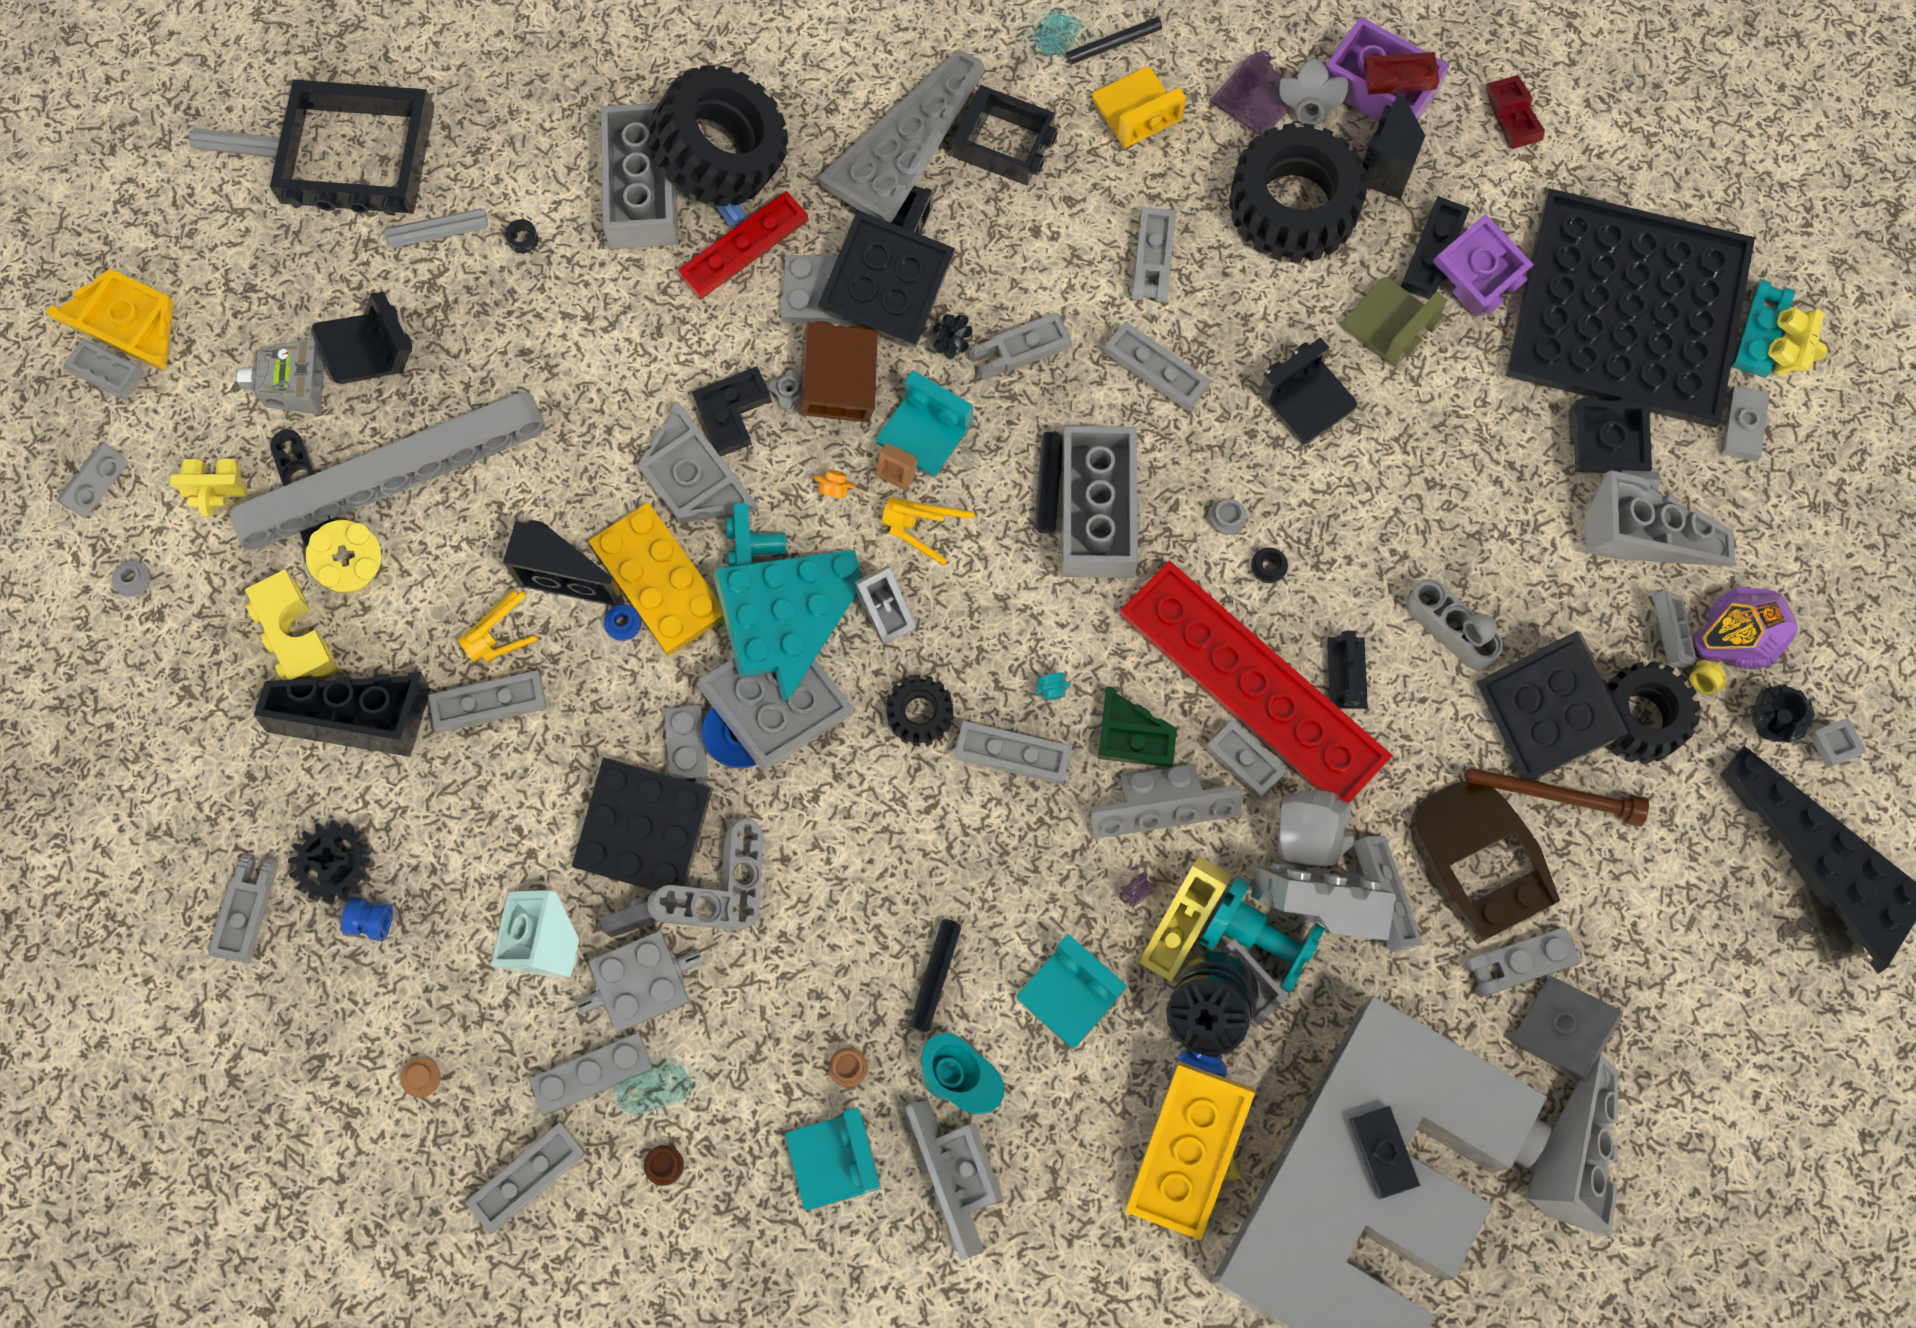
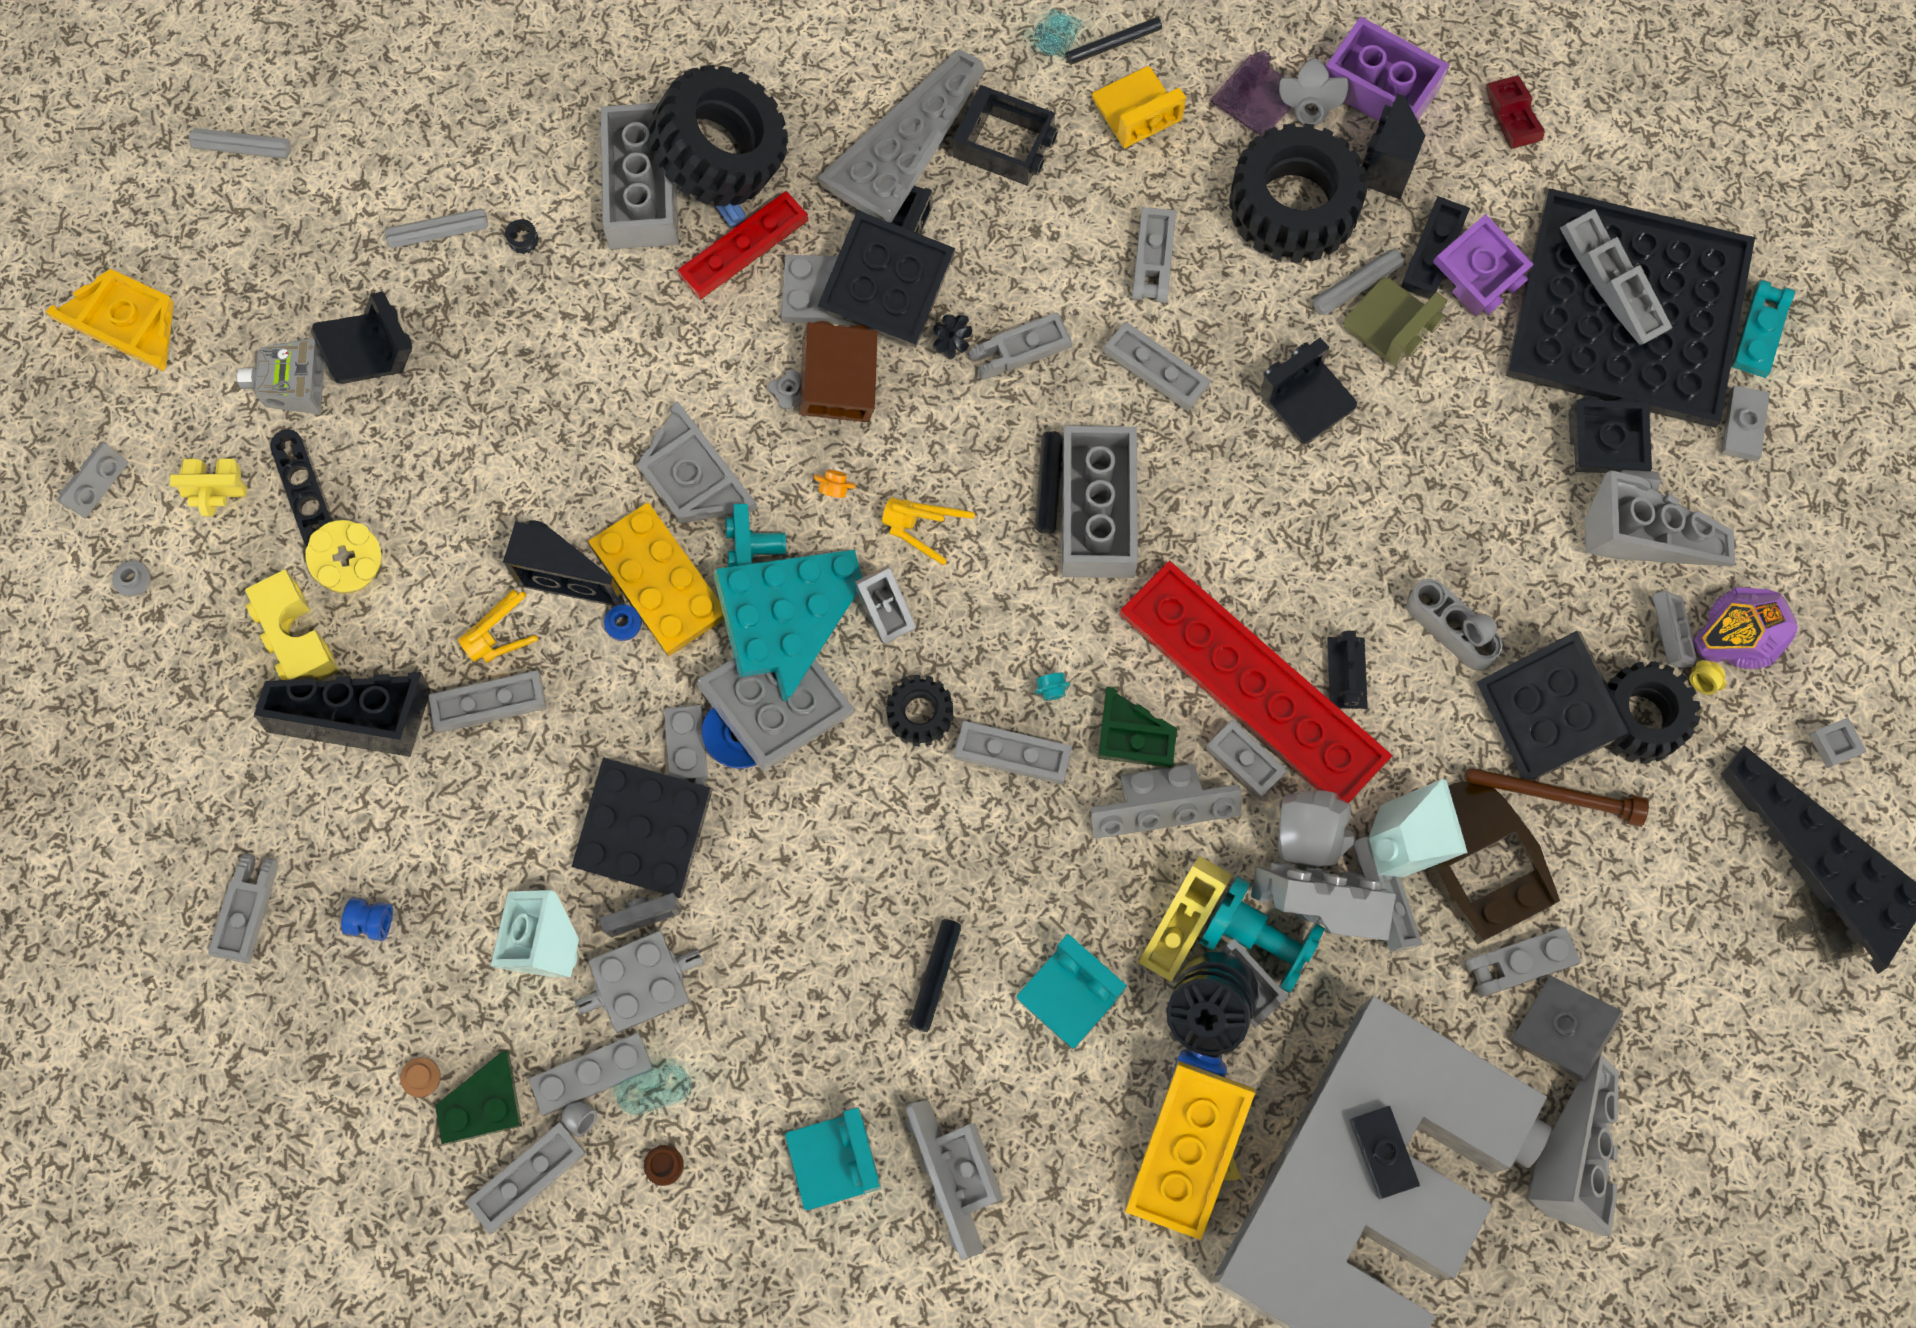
light grey plate [63,338,145,401] -> none
light grey beam [229,392,546,550] -> none
black window [270,79,435,216] -> none
black gear [288,820,375,905] -> none
light grey beam [647,819,763,931] -> none
black plate [692,366,772,457] -> none
medium nougat plate [829,1048,868,1088] -> none
medium nougat plate [875,443,918,491] -> none
teal bracket [876,370,973,477] -> none
teal piece [921,1033,1004,1115] -> none
clear purple bush [1120,872,1158,908] -> none
light grey plate [1210,499,1247,535] -> none
black plate [1251,548,1288,583] -> none
clear red plate [1363,52,1440,95] -> none
black piece [1751,684,1815,743] -> none
light yellow hips [1767,307,1828,377] -> none
none -> dark green wing [435,1051,522,1145]
none -> light grey hinge [562,1101,597,1137]
none -> light grey axle [1312,249,1404,315]
none -> light aqua slope [1368,779,1468,877]
none -> light grey slope [1560,209,1672,345]

